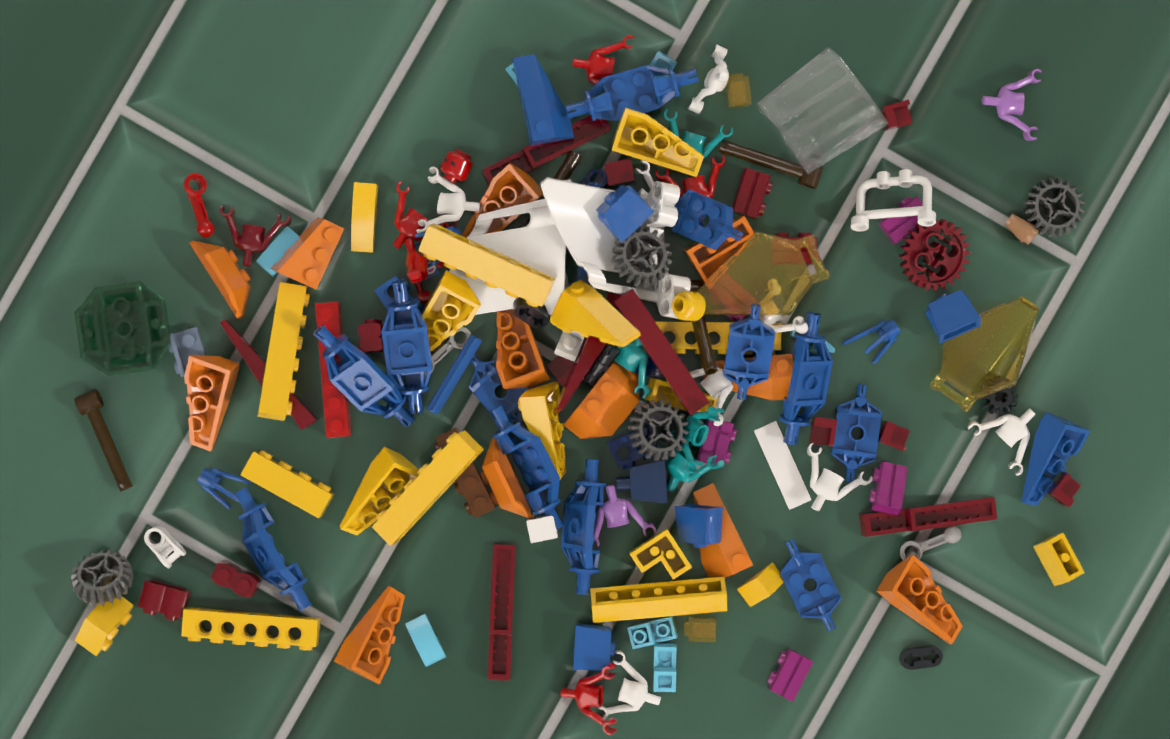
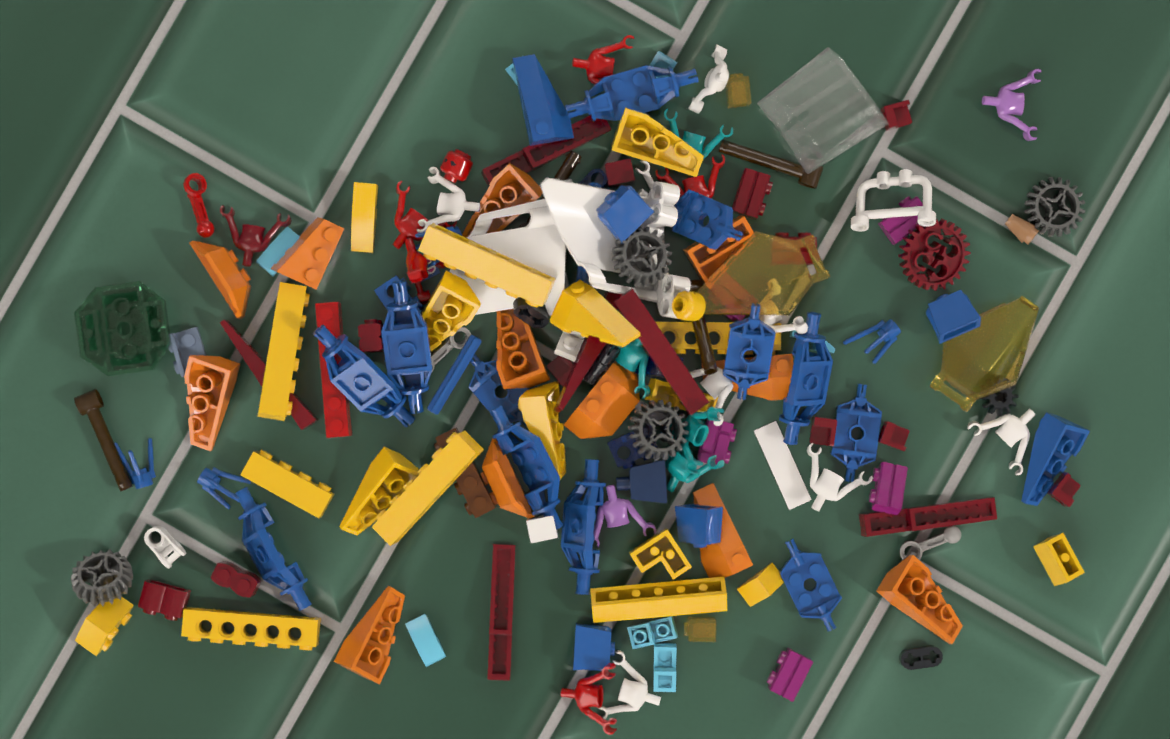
none -> blue plant [114,438,156,489]

